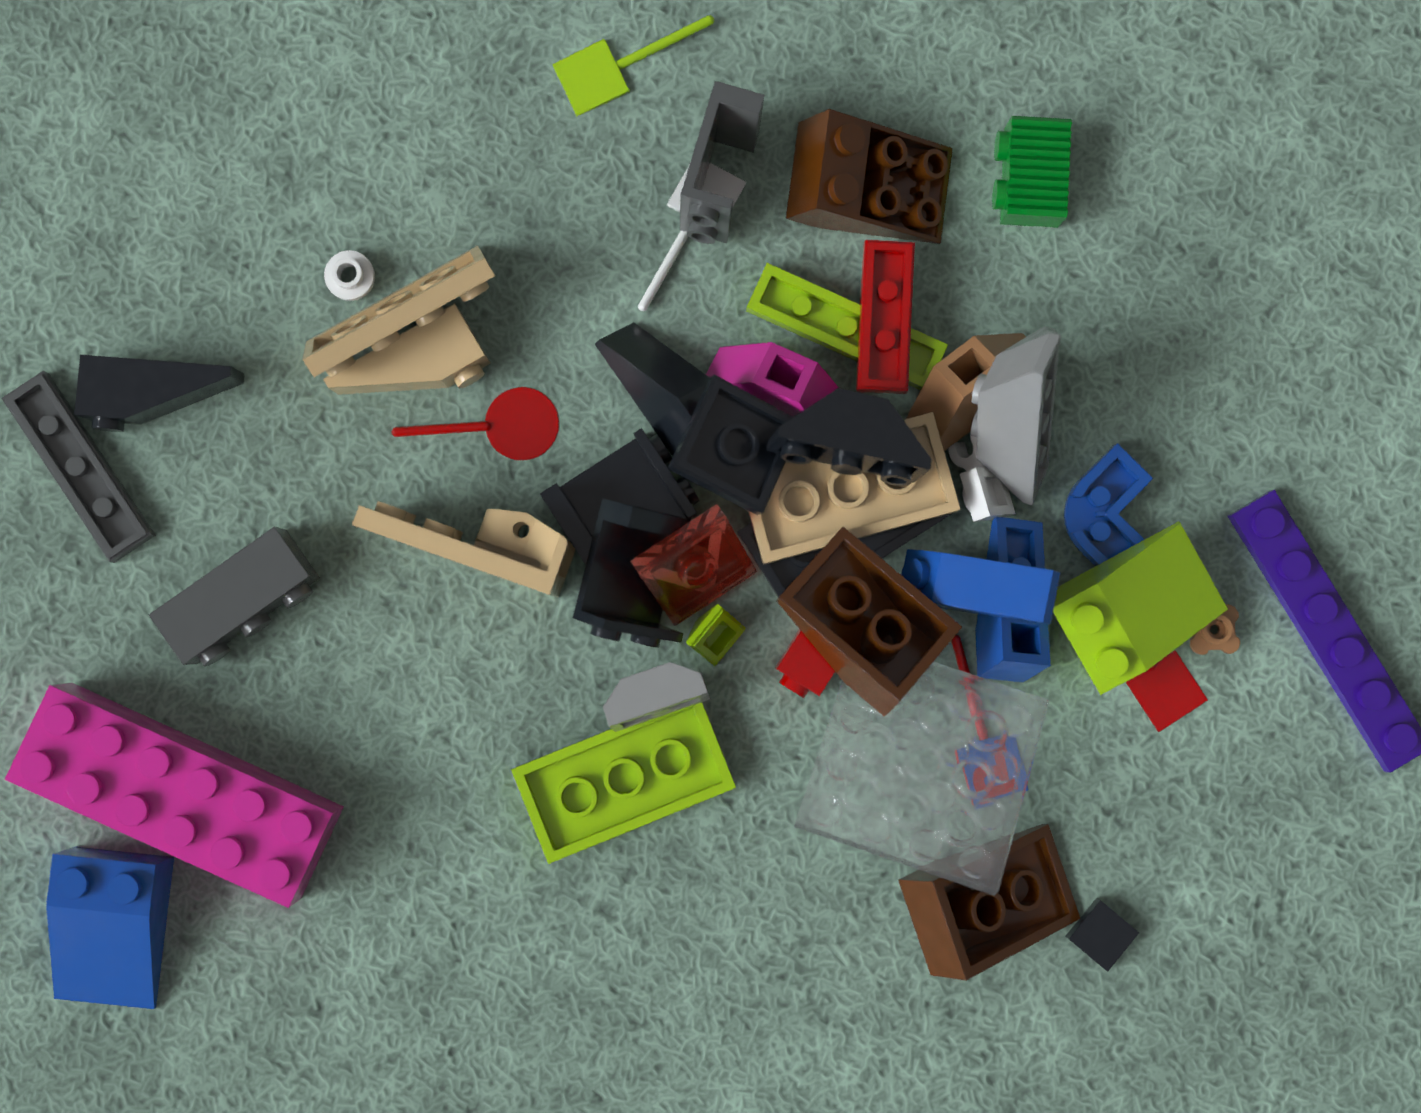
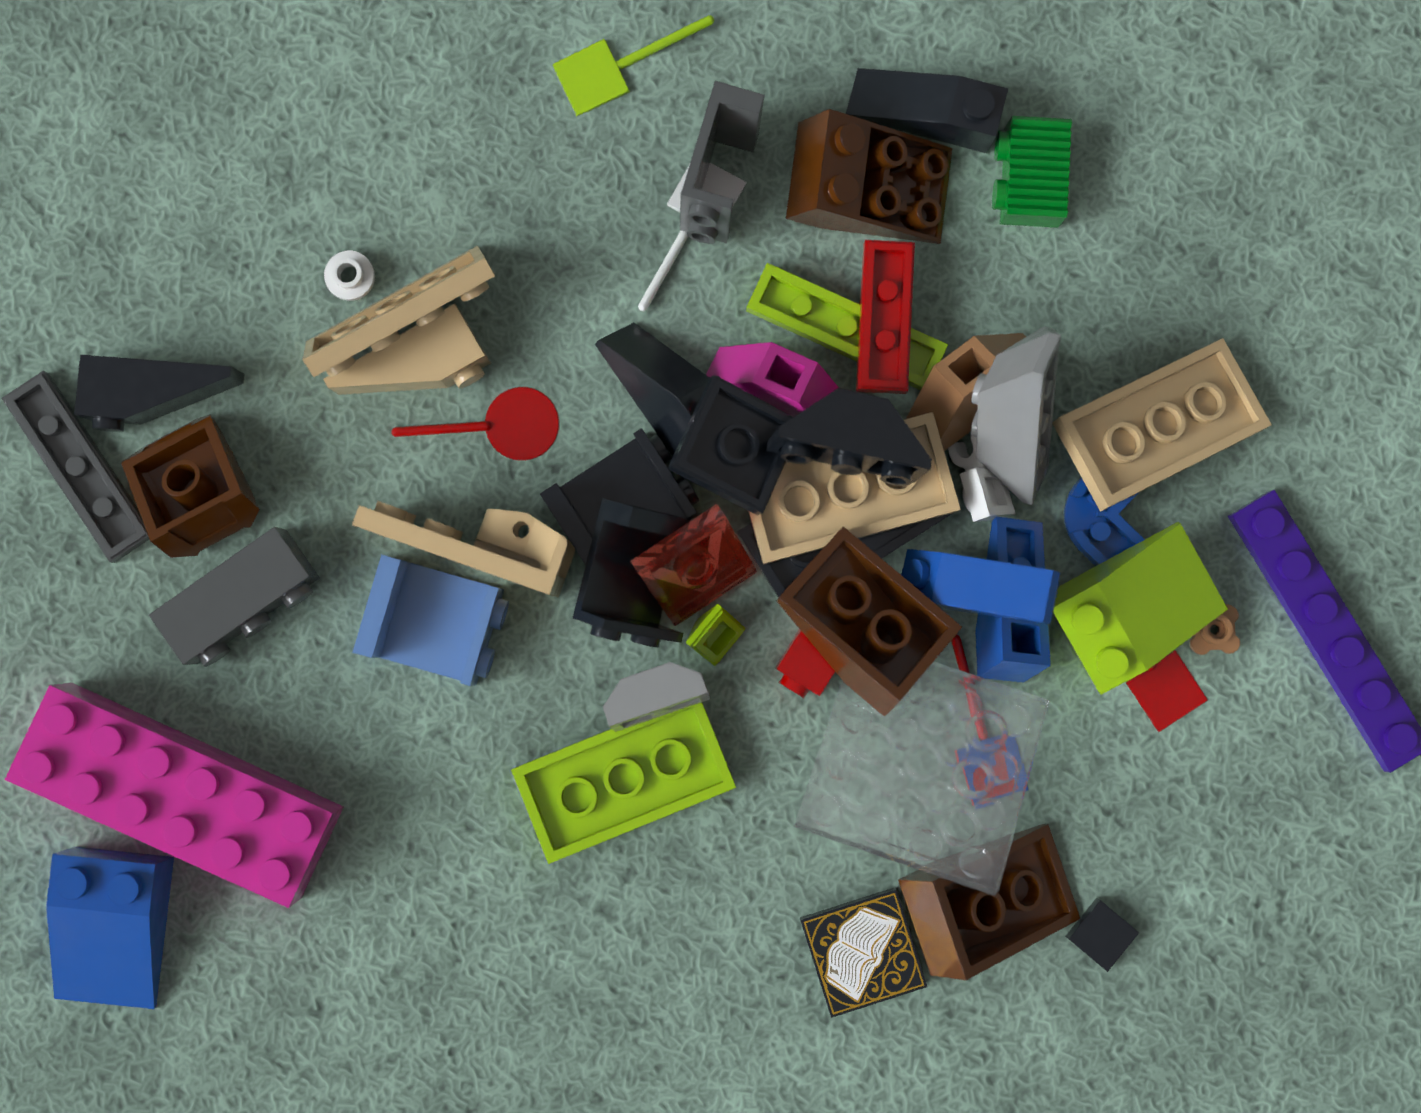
none -> reddish brown slope [121,414,260,558]
none -> medium blue panel [352,555,509,686]
none -> tile [800,887,927,1018]
none -> black slope [846,68,1008,153]
none -> tan plate [1052,338,1272,512]

